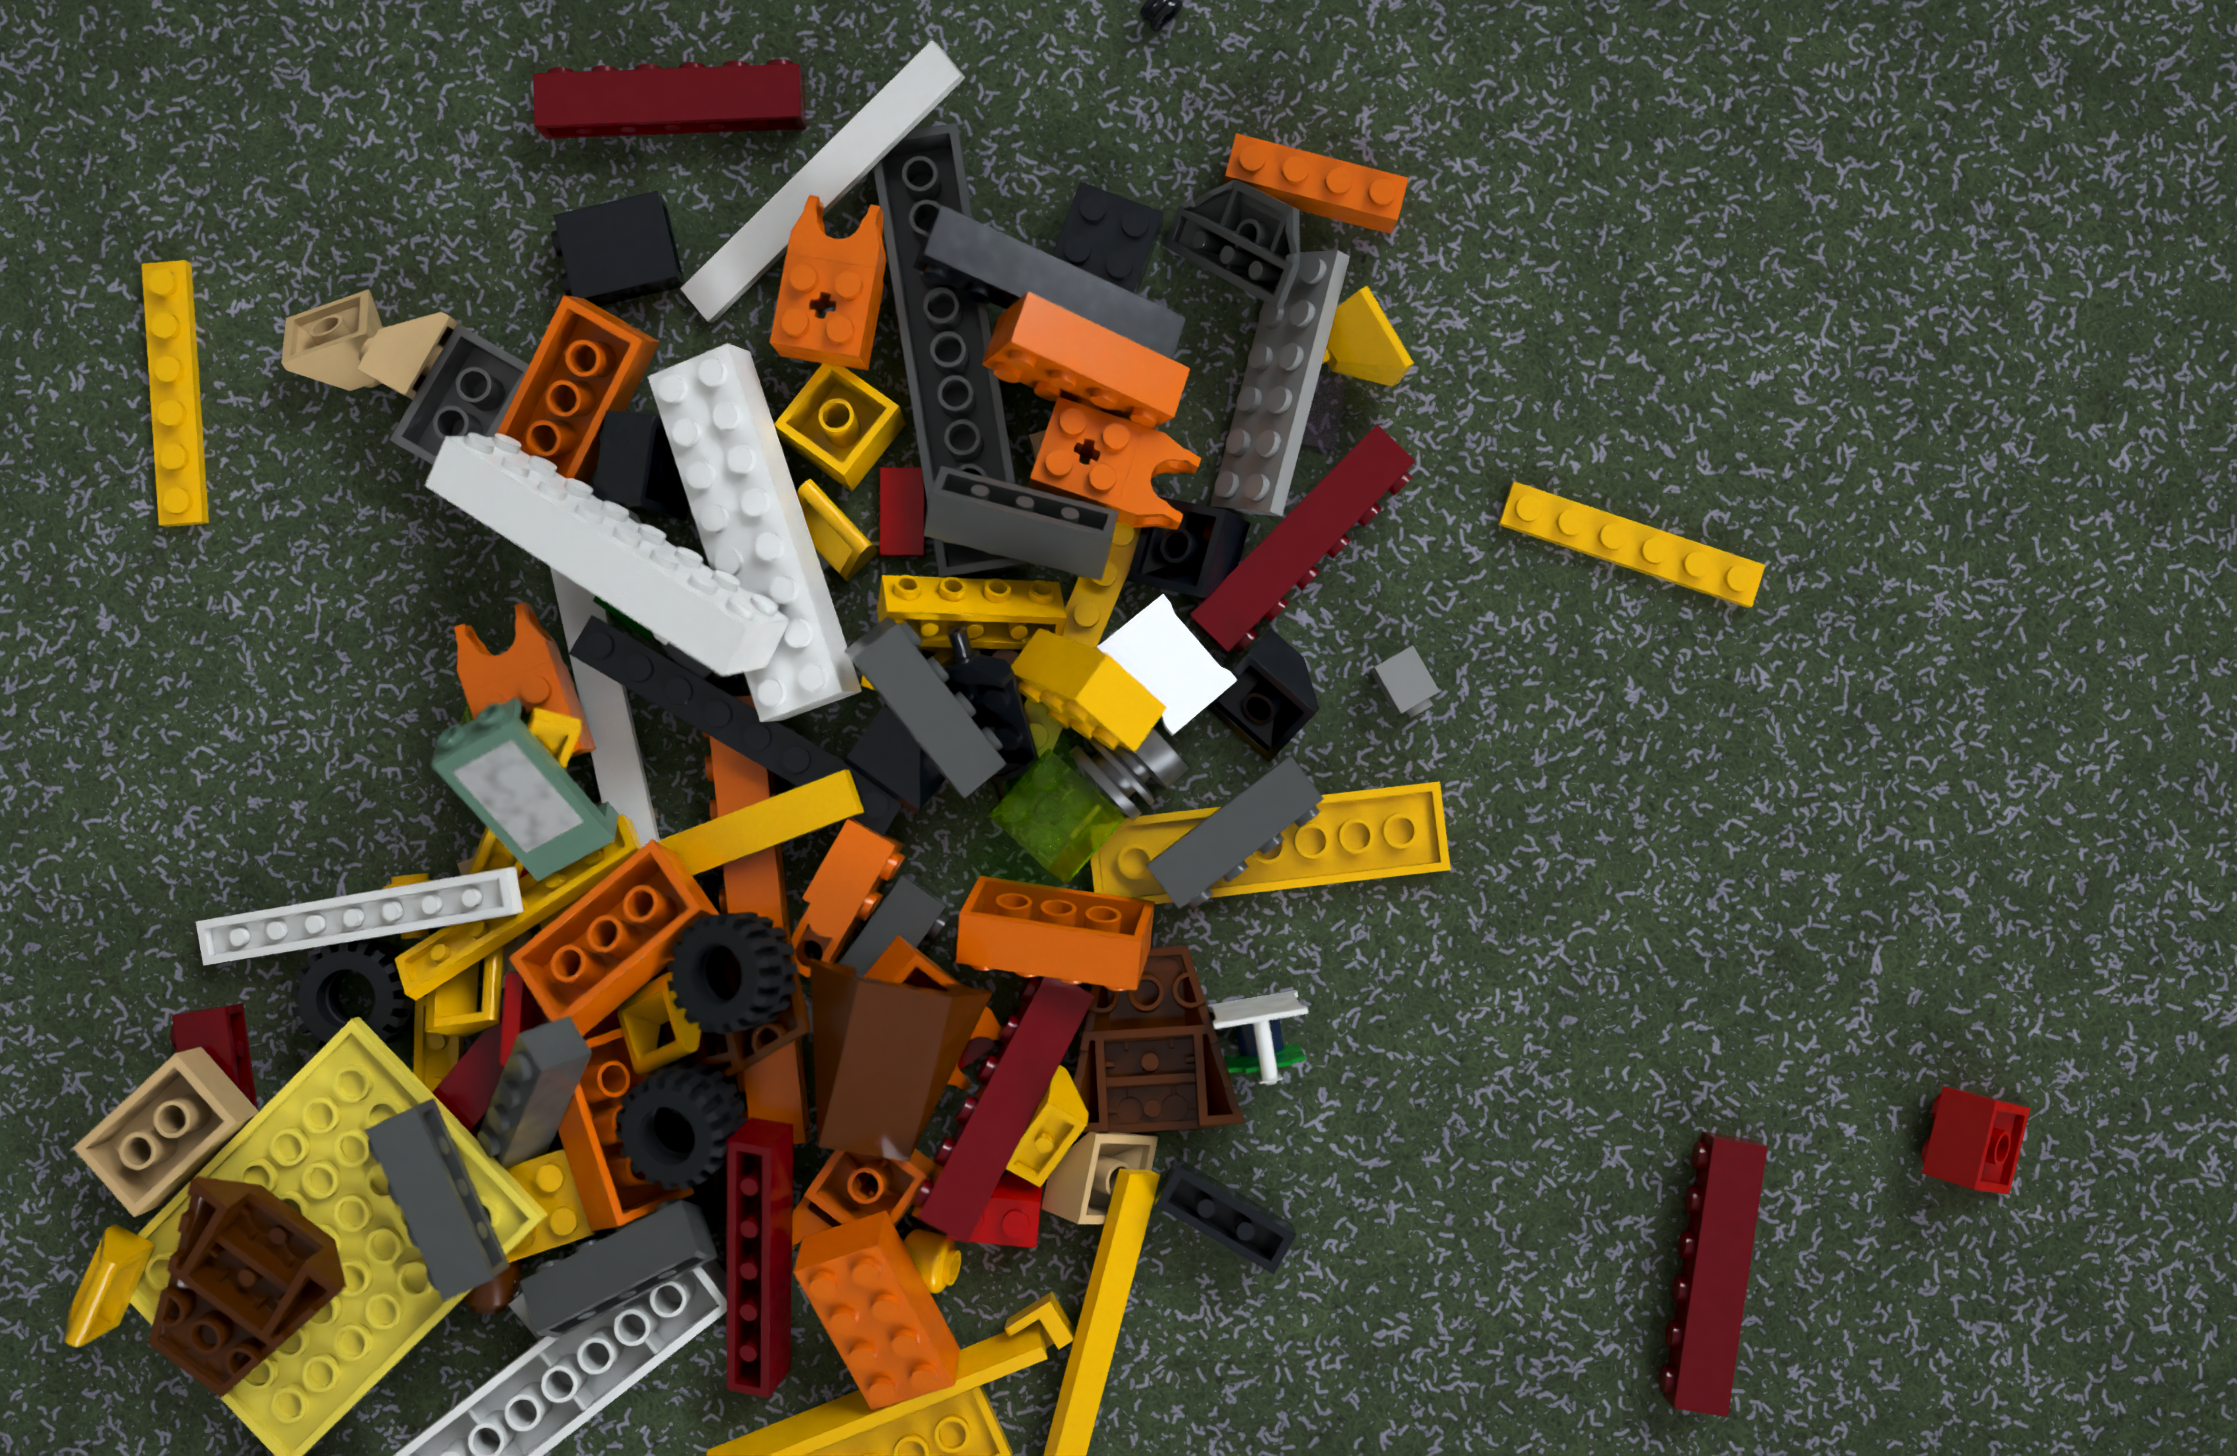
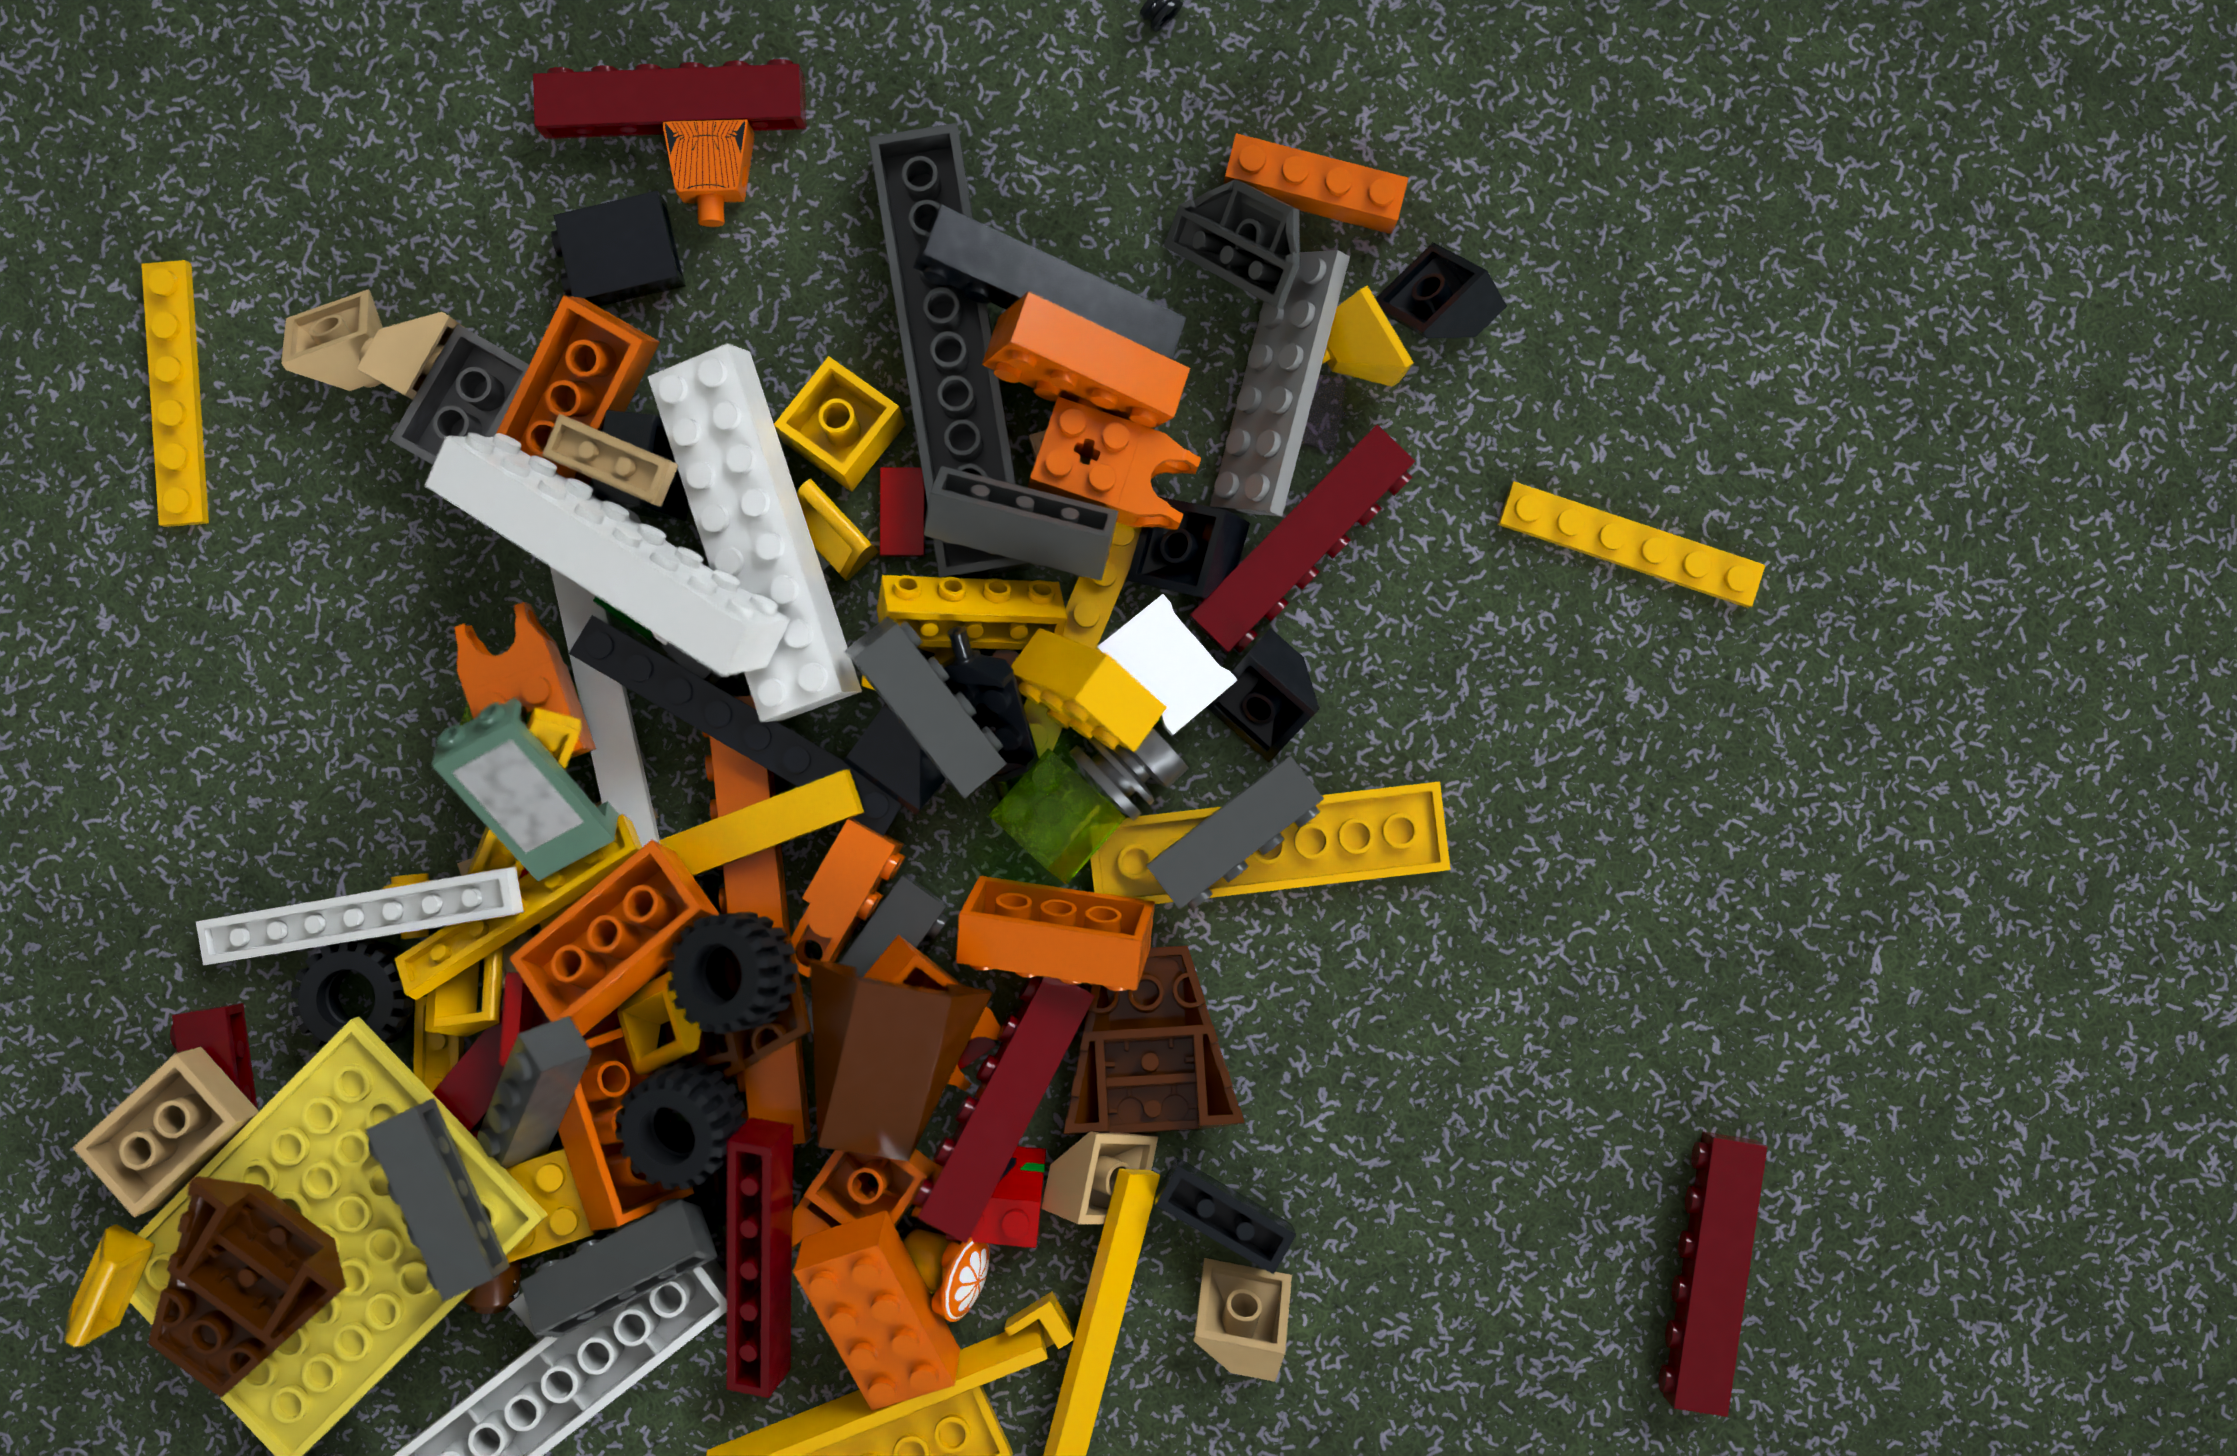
white tile [680,40,966,323] -> none
orange brick [770,195,887,371] -> none
yellow tile [1005,1065,1089,1187] -> none
black brick [1052,182,1164,295] -> none
white piece [1207,990,1309,1085] -> none
light grey brick [1370,645,1440,718] -> none
red slope [1921,1086,2030,1194] -> none
none -> tan tile [542,414,678,507]
none -> orange torso [663,119,754,227]
none -> orange dish [932,1236,990,1322]
none -> tan slope [1194,1258,1292,1382]
none -> black slope [1375,243,1507,339]

